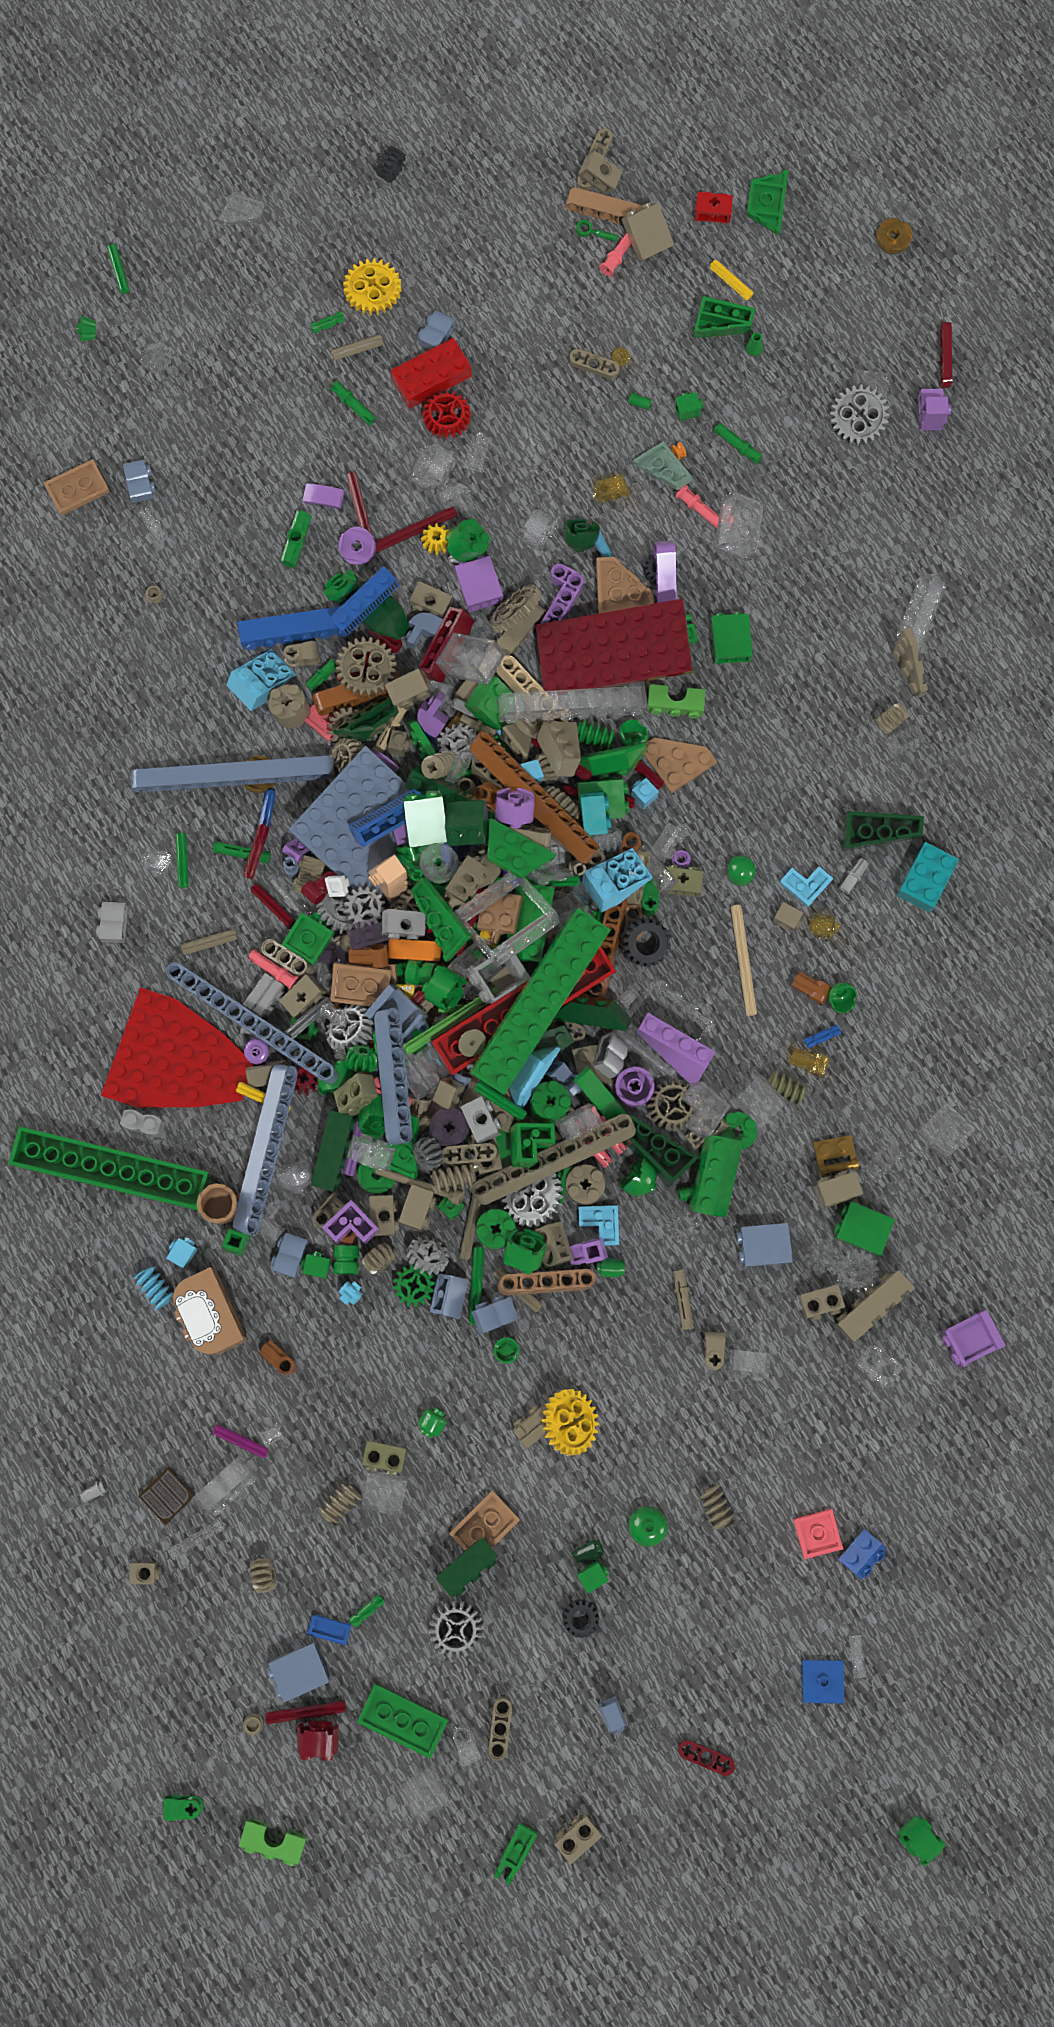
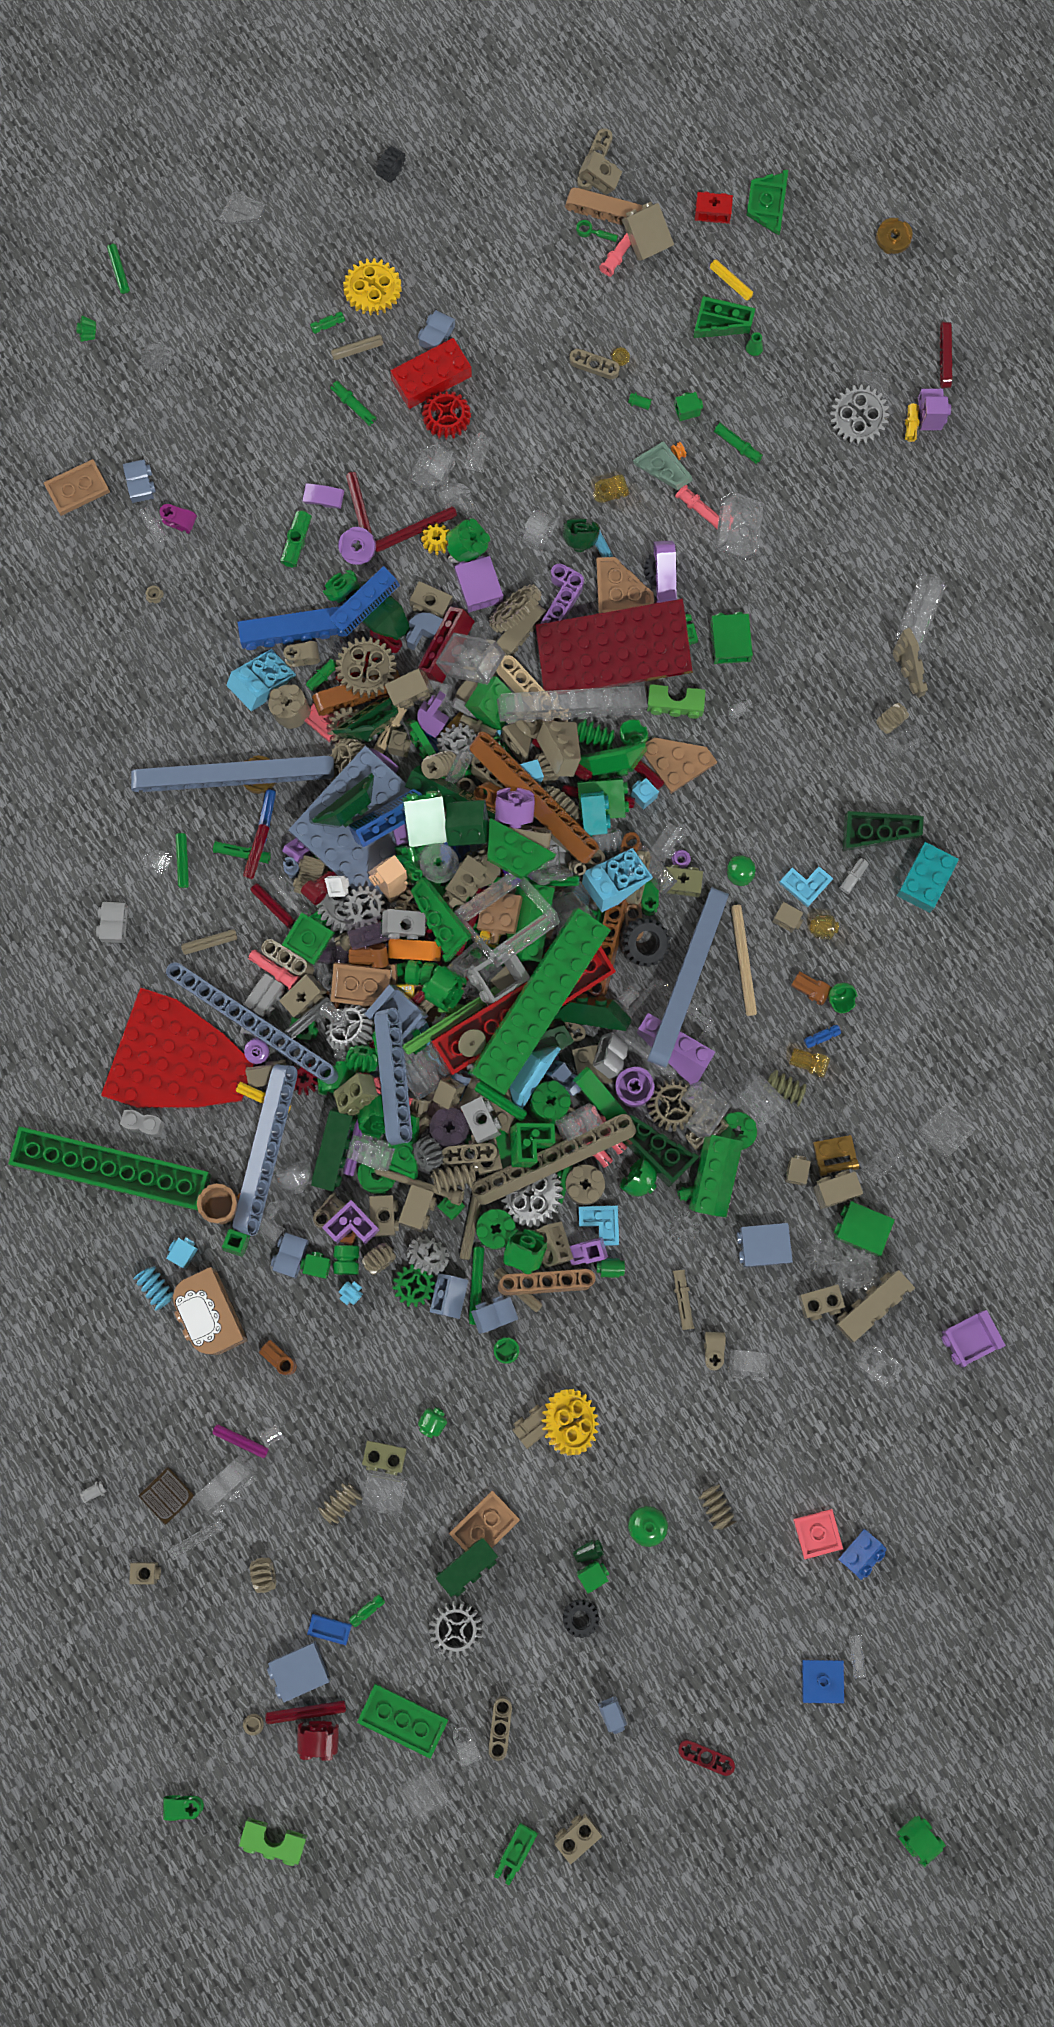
none -> magenta piece [159,504,197,534]
none -> dark green wedge [309,773,374,828]
none -> sand blue beam [647,887,729,1068]
none -> clear cylinder [727,698,752,719]
none -> dark tan brick [785,1155,811,1186]
none -> yellow pin [905,403,920,442]

